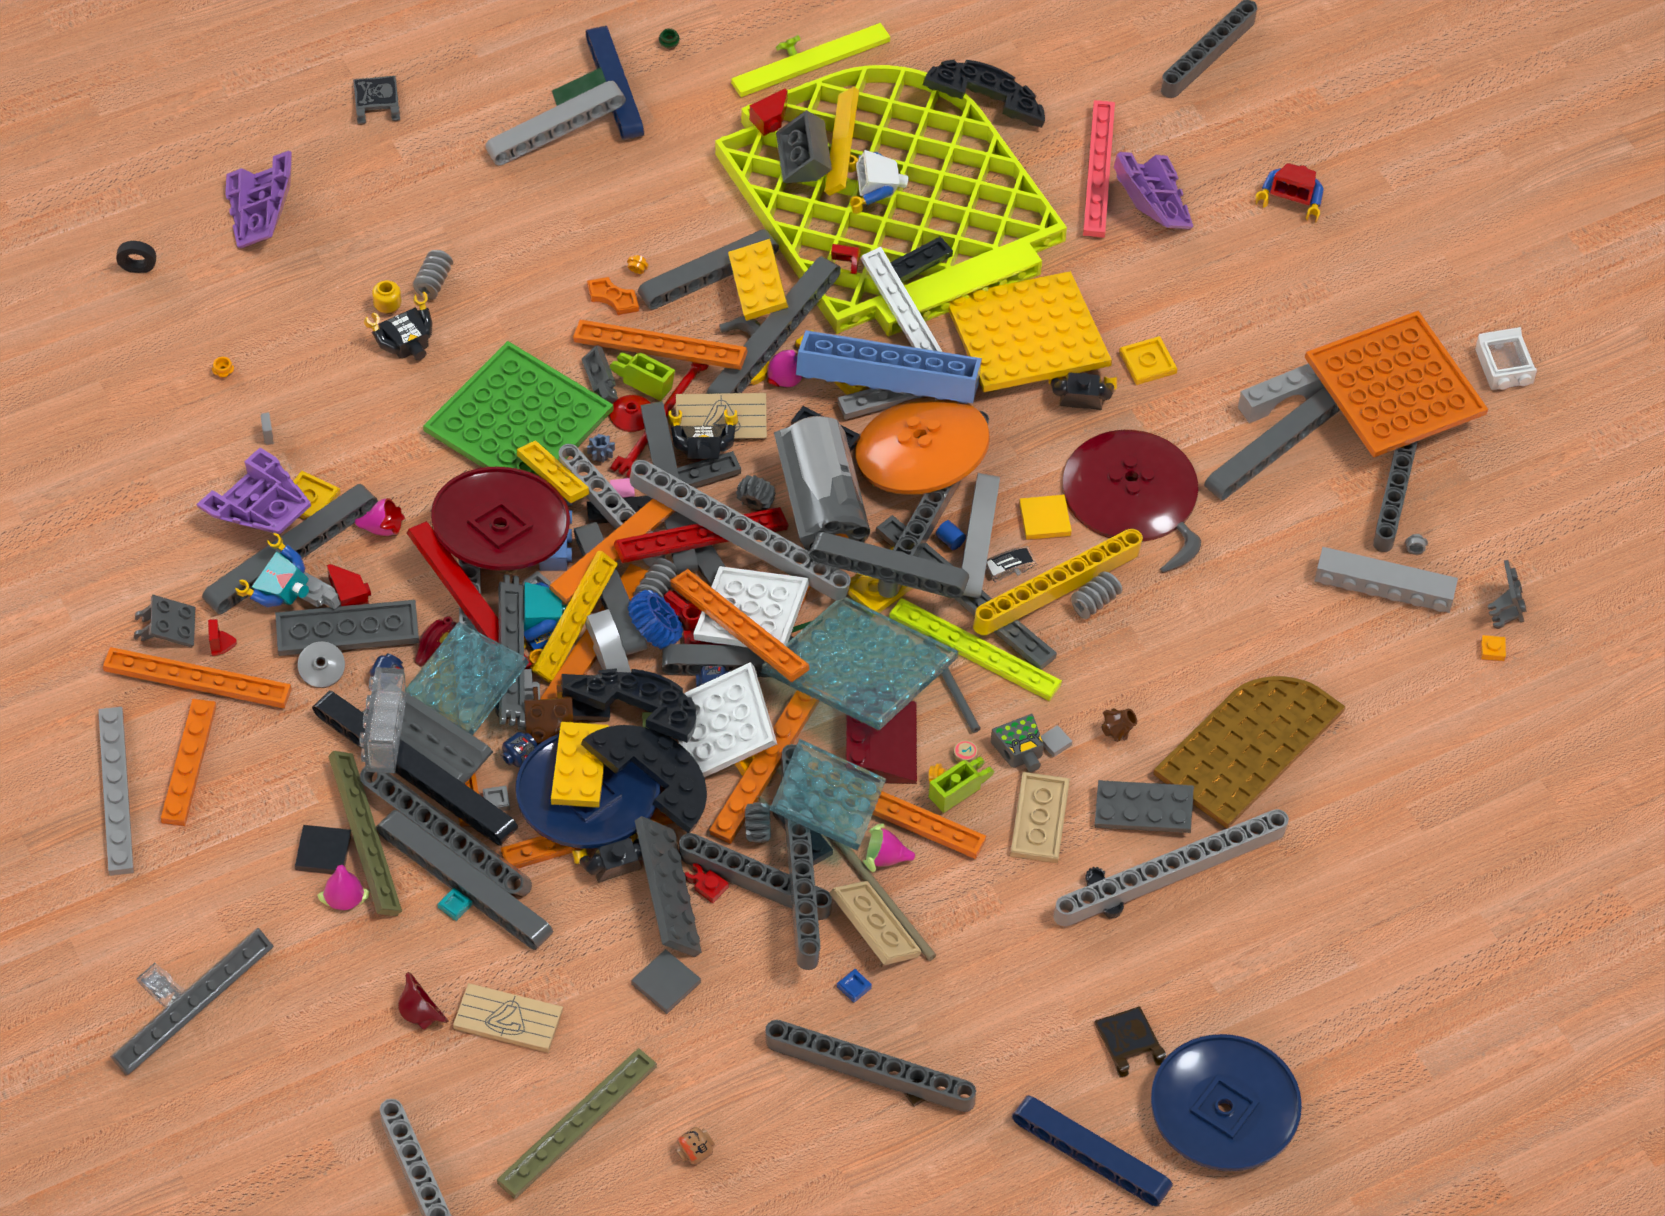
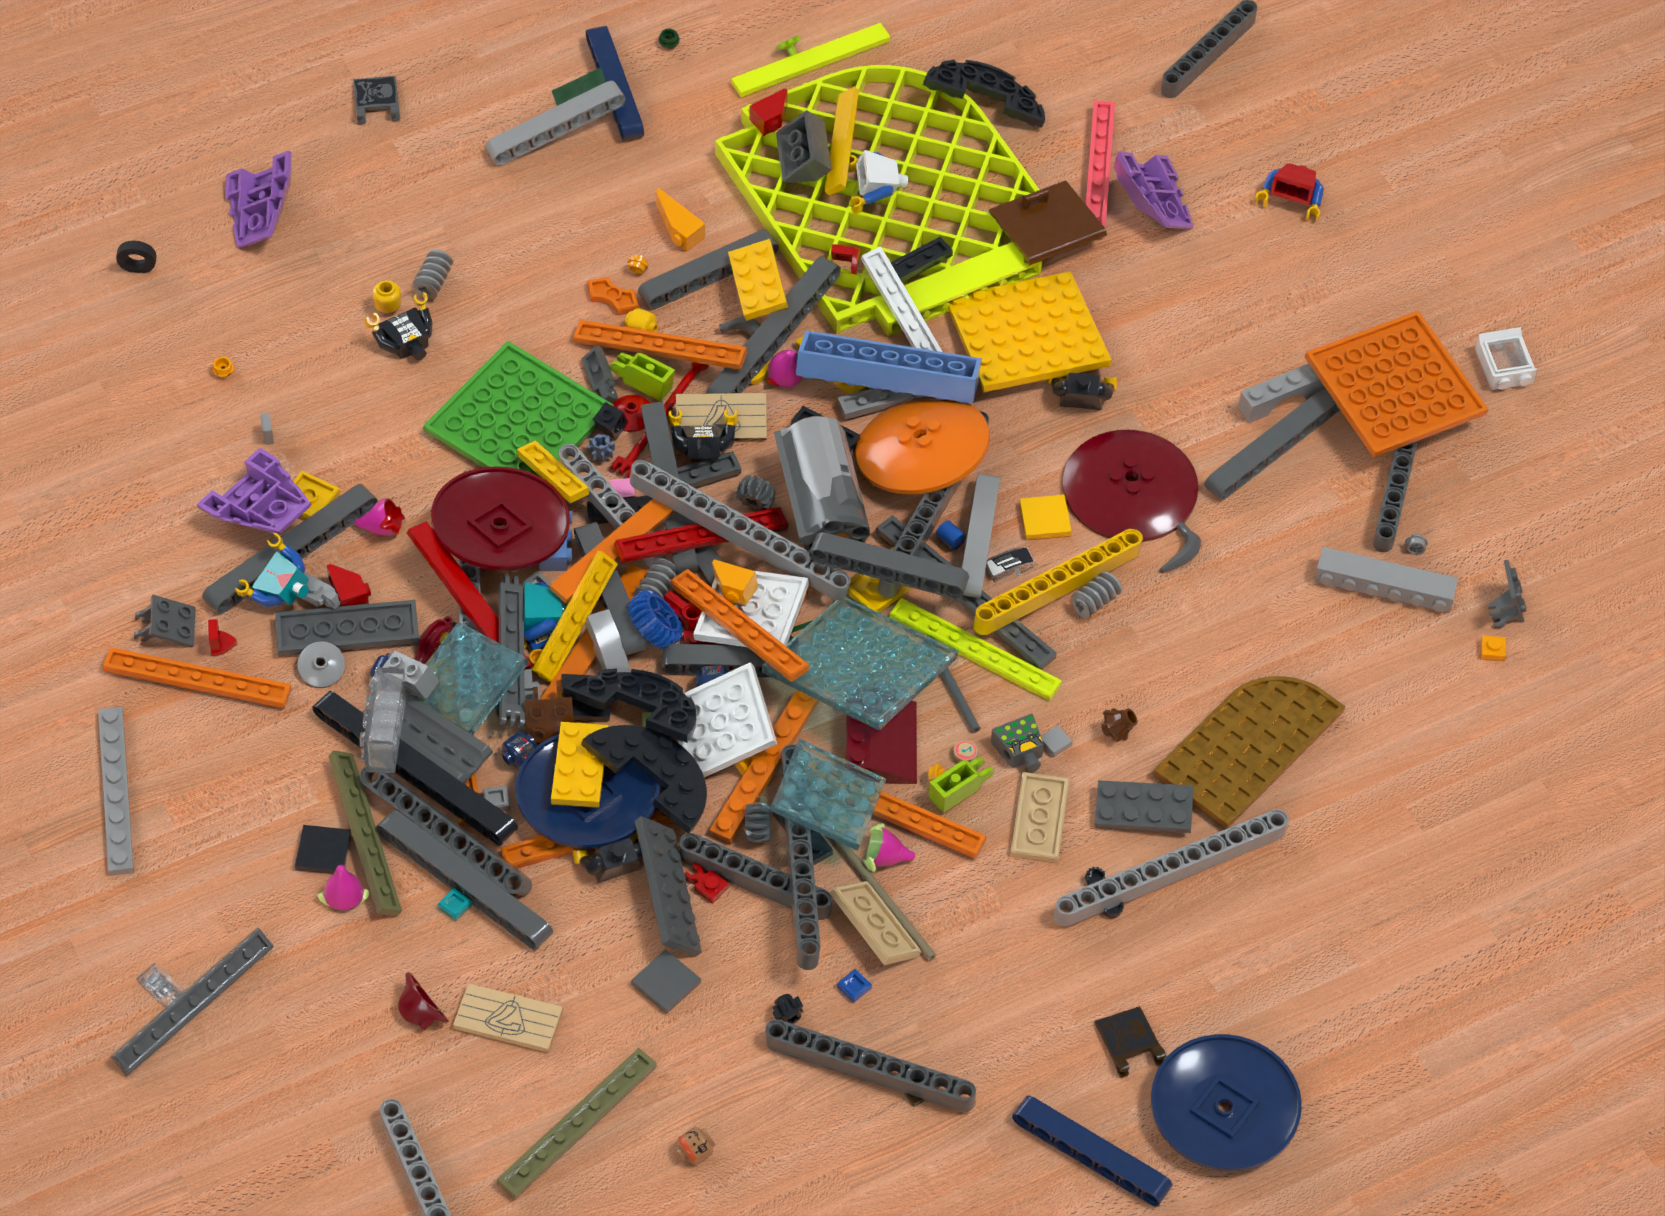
orange plate [161,699,217,826] -> none
yellow tile [1119,336,1178,385] -> none
none -> light grey brick [381,651,440,699]
none -> black brick [593,402,629,440]
none -> yellow head [624,308,659,332]
none -> light orange slope [656,188,705,252]
none -> light orange slope [712,559,758,606]
none -> black gear [772,994,803,1024]
none -> reddish brown container [989,180,1107,265]

